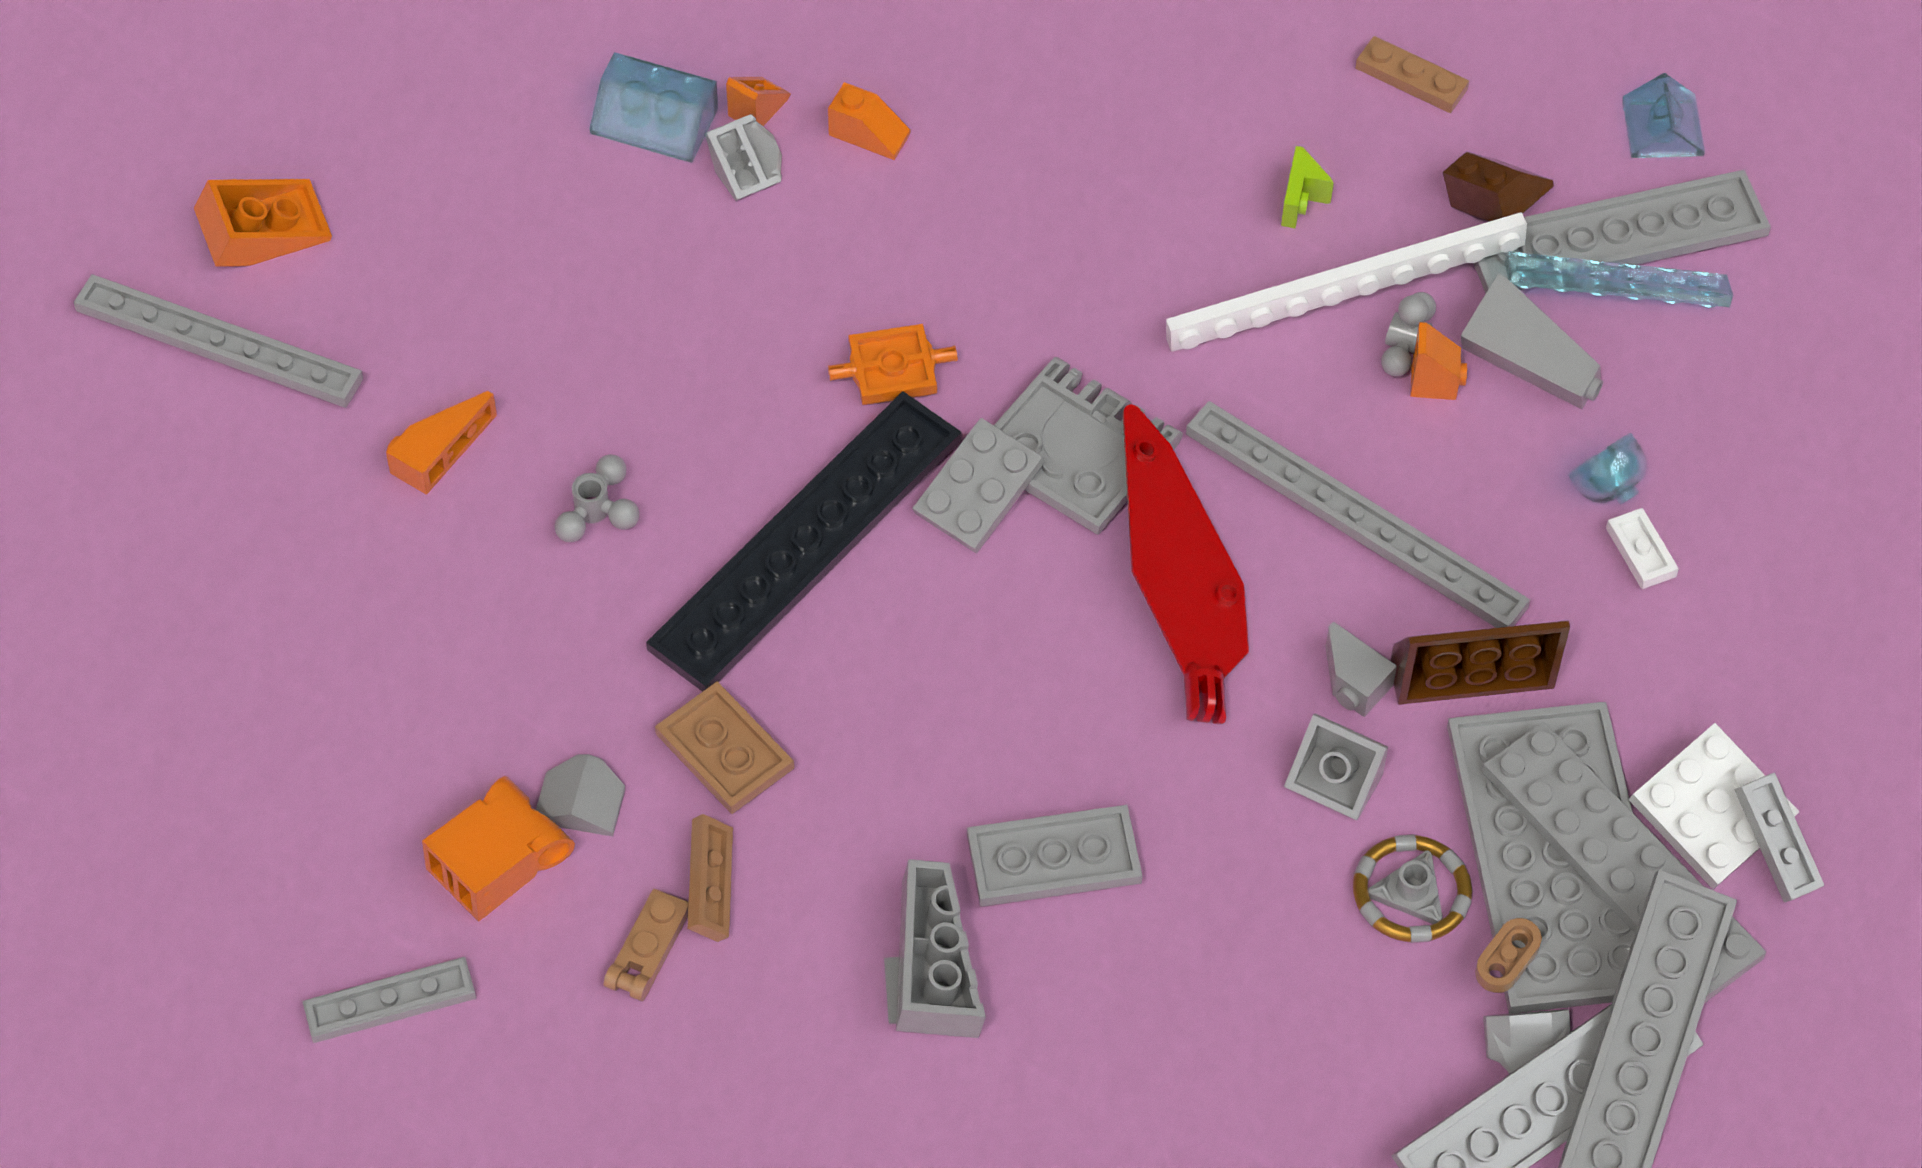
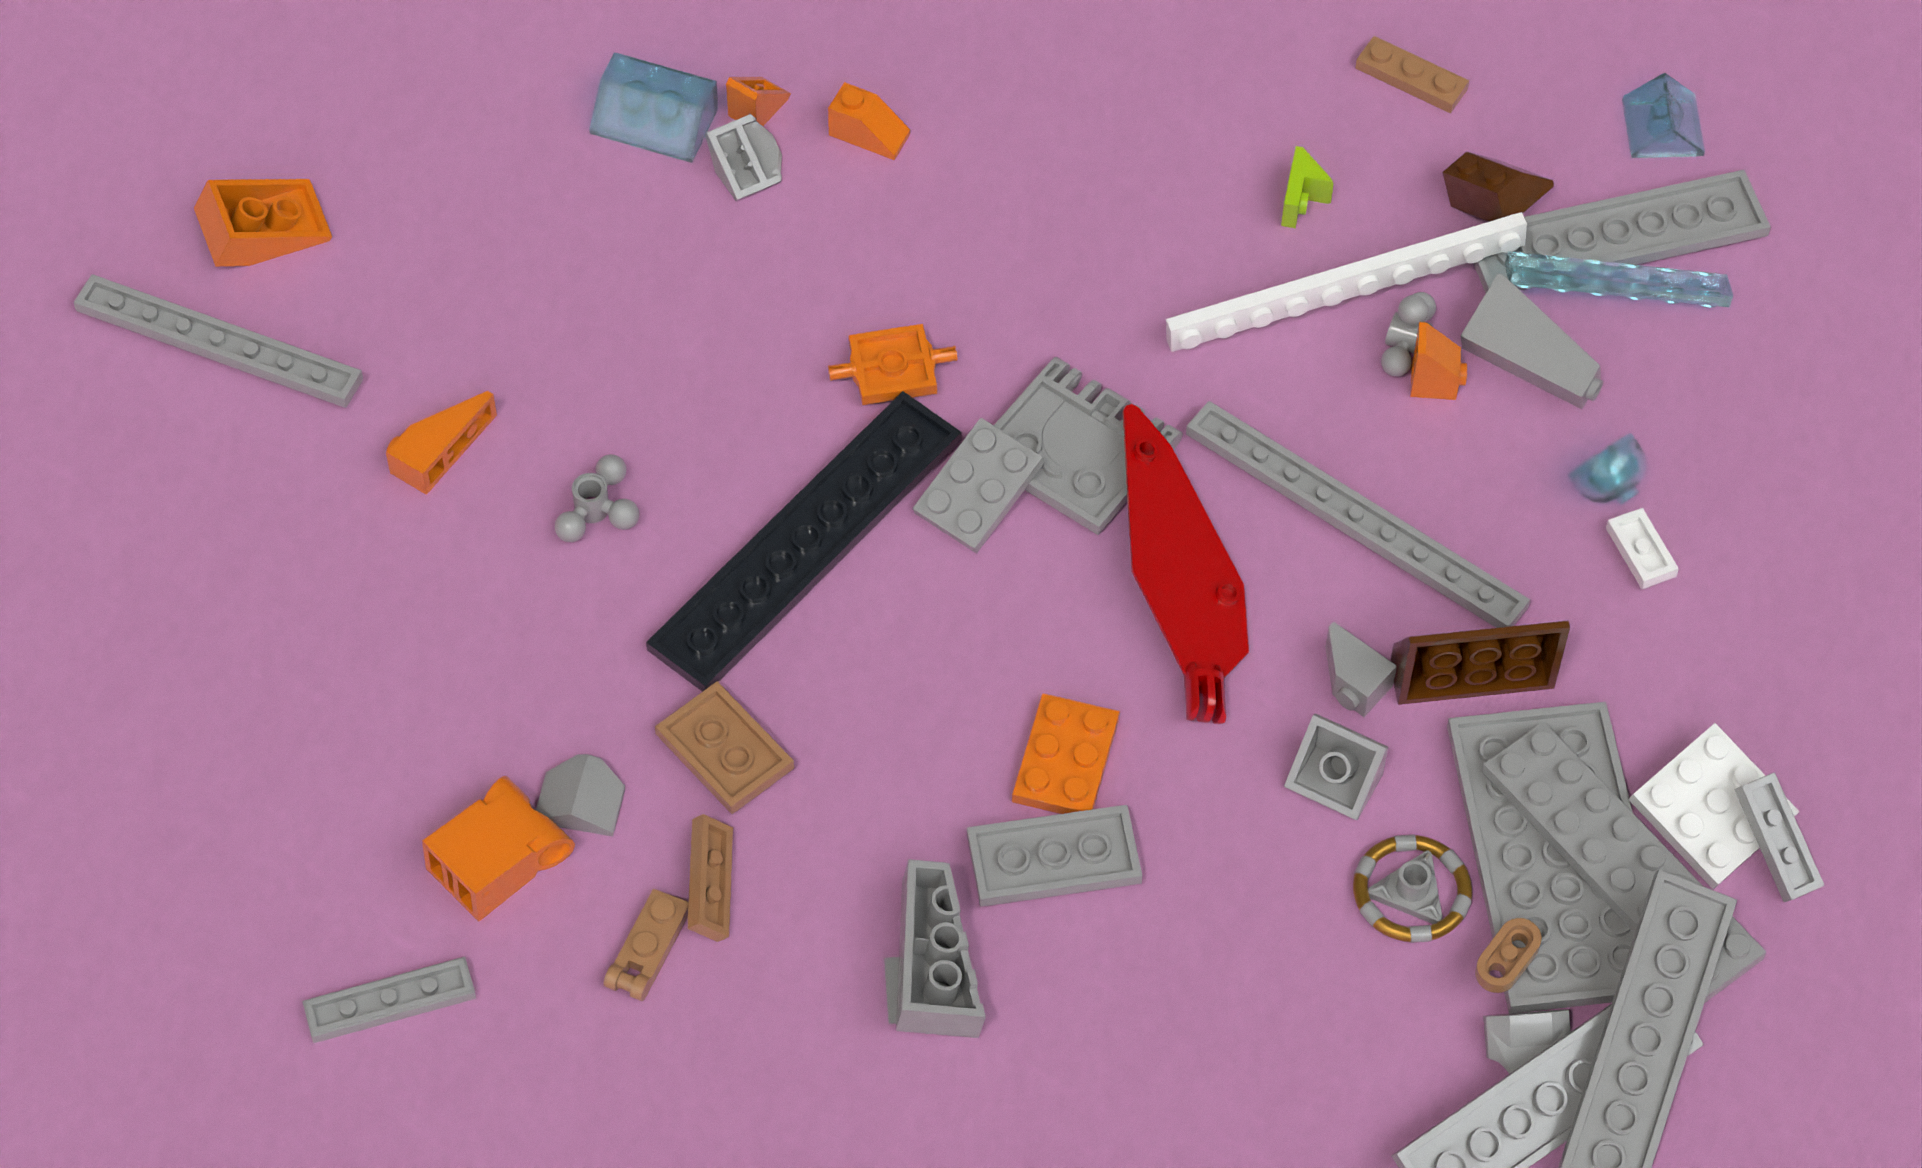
none -> orange plate [1012,693,1120,814]

